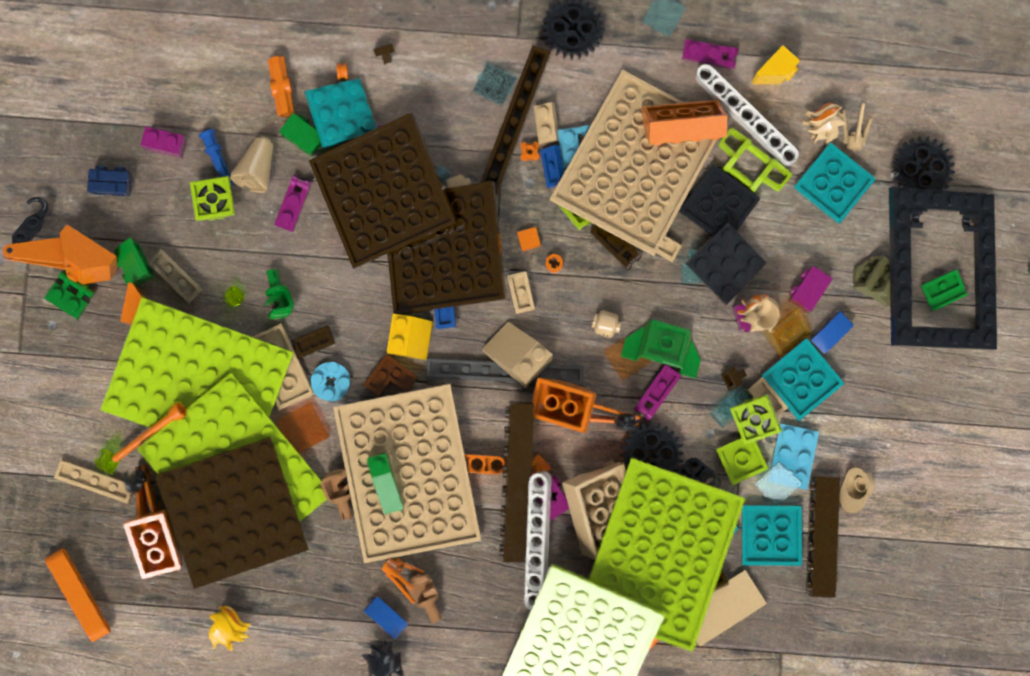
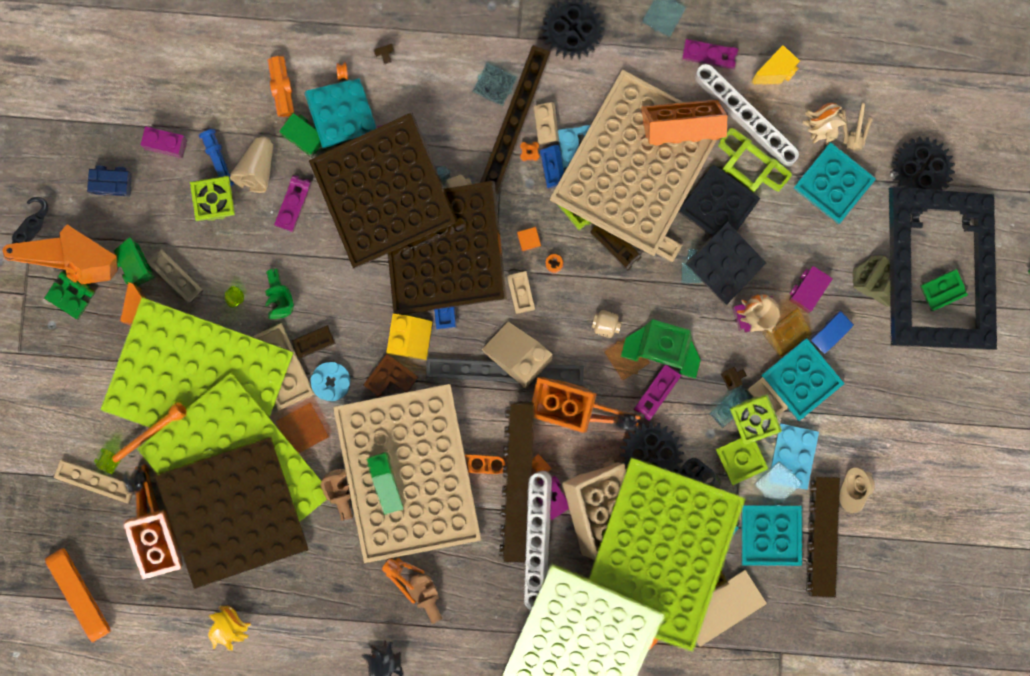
blue slope [363,596,408,639] -> none

